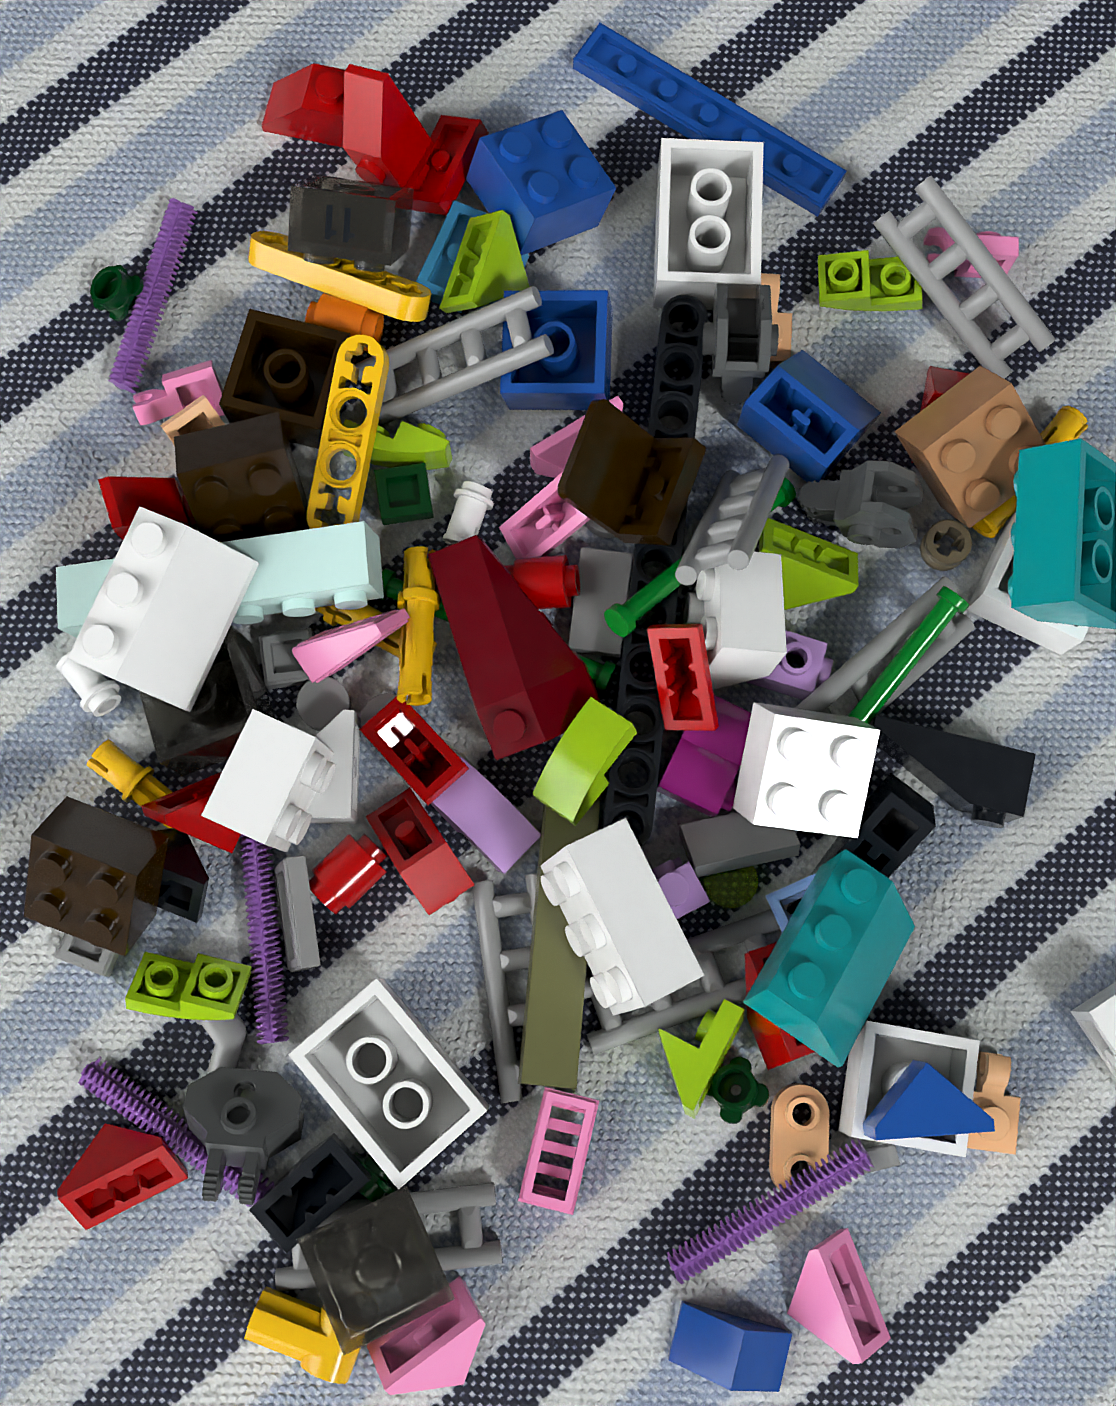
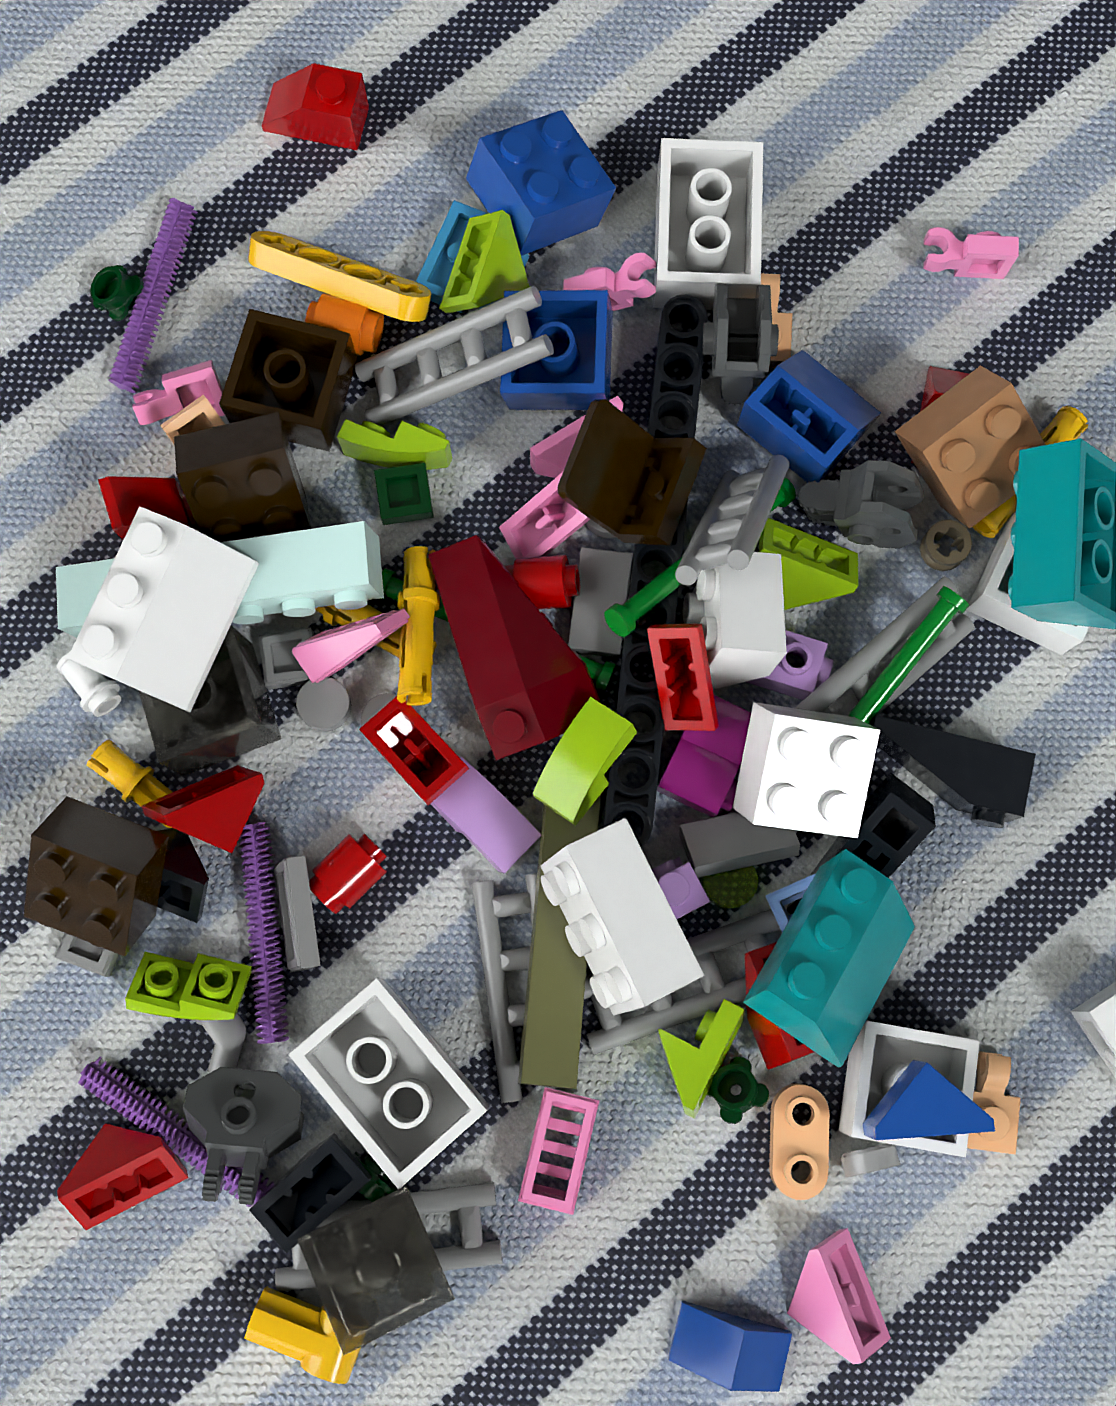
white brick [201,709,336,852] -> none
clear smoke brick [288,174,414,272] -> none
white slope [306,710,361,824] -> none
yellow beam [307,335,389,529] -> none
red slope [343,64,432,190] -> none
red slope [365,787,475,915] -> none
bright pink slope [367,1276,485,1395] -> none
red plate [400,115,489,216] -> none
white pin [442,481,494,545] -> none
blue tile [573,23,847,217] -> none
medium lavender axle [667,1138,875,1284] -> none
lime slope [818,250,923,311] -> none
light grey bar [873,176,1056,379] -> none
none -> bright pink plate [563,253,656,311]

